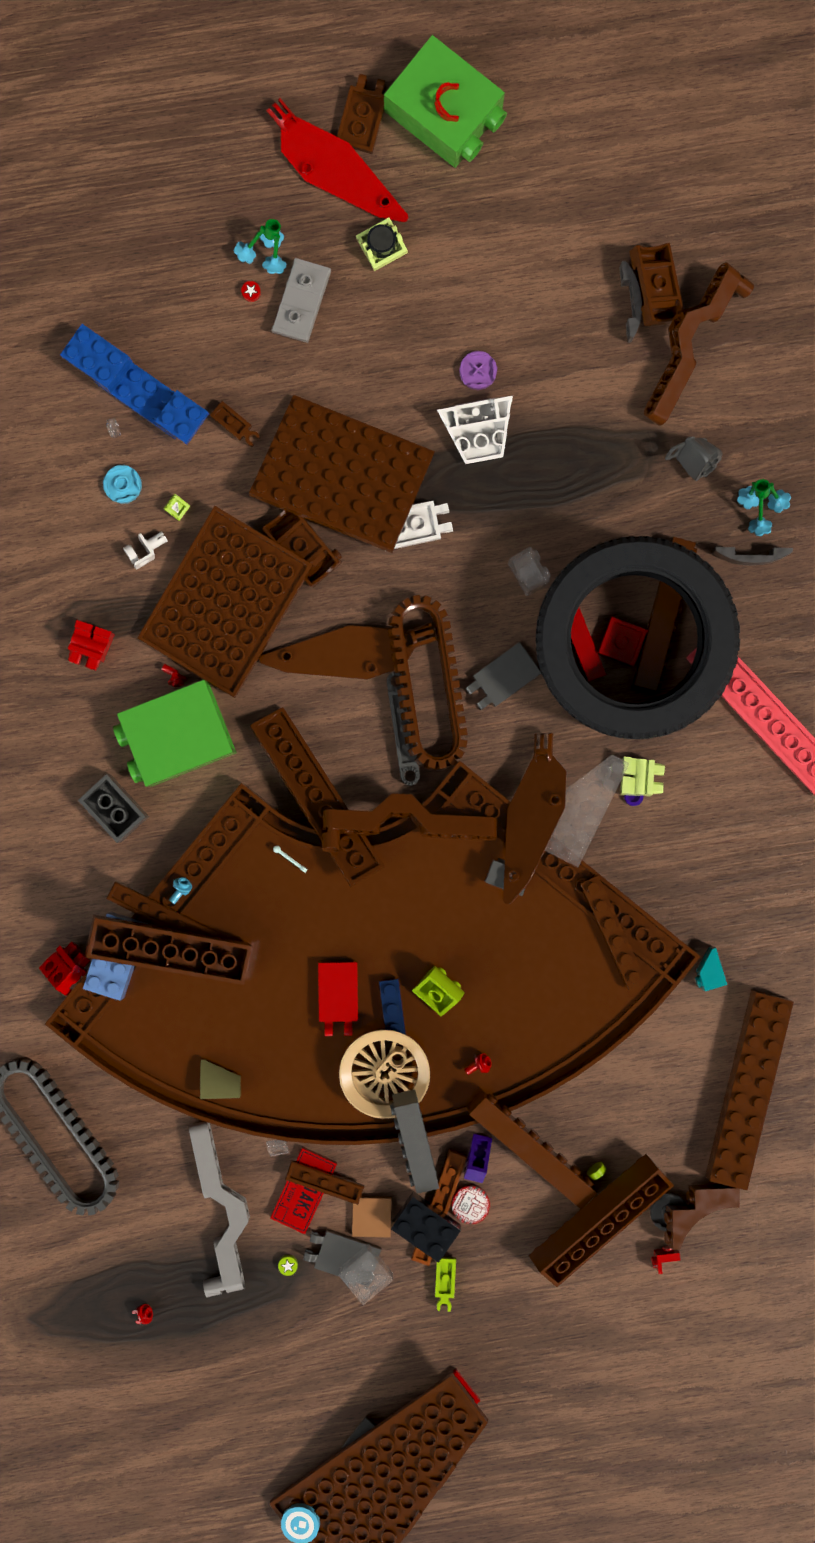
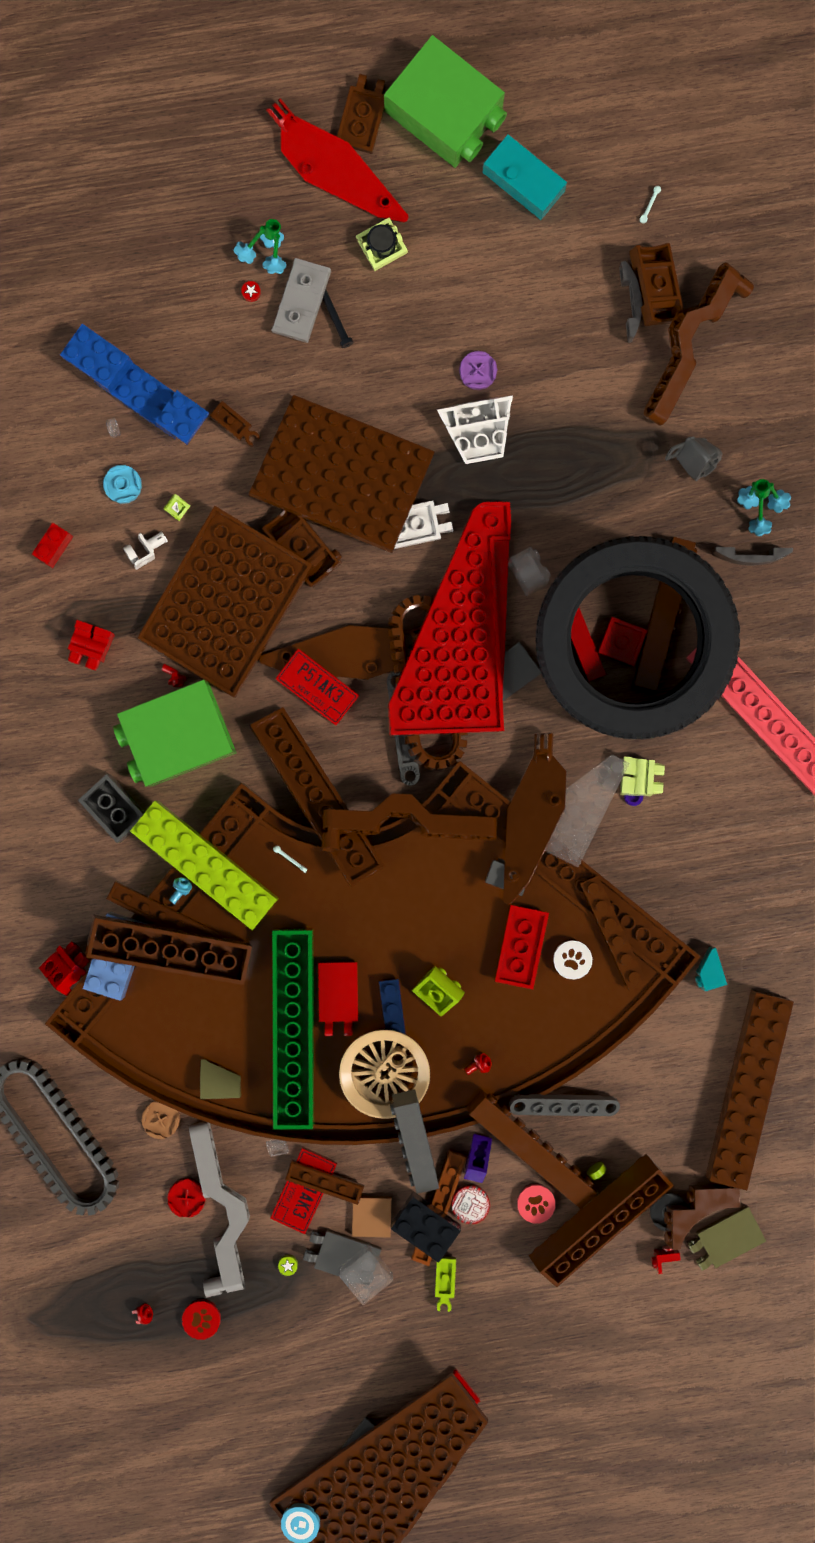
red helmet [435,82,459,122] -> none
none -> red brick [32,522,74,568]
none -> lime brick [130,801,279,930]
none -> medium nougat tile [141,1101,181,1139]
none -> red tile [167,1178,206,1218]
none -> red tile [182,1299,221,1340]
none -> green brick [272,929,314,1129]
none -> red tile [276,648,360,725]
none -> black bar [323,289,354,348]
none -> red wing [388,502,511,736]
none -> teal brick [483,134,567,220]
none -> red plate [495,904,549,990]
none -> dark grey plate [508,1094,620,1116]
none -> coral tile [517,1184,556,1224]
none -> white tile [553,940,593,980]
none -> light aqua hinge [640,186,661,224]
none -> olive tile [687,1205,766,1271]

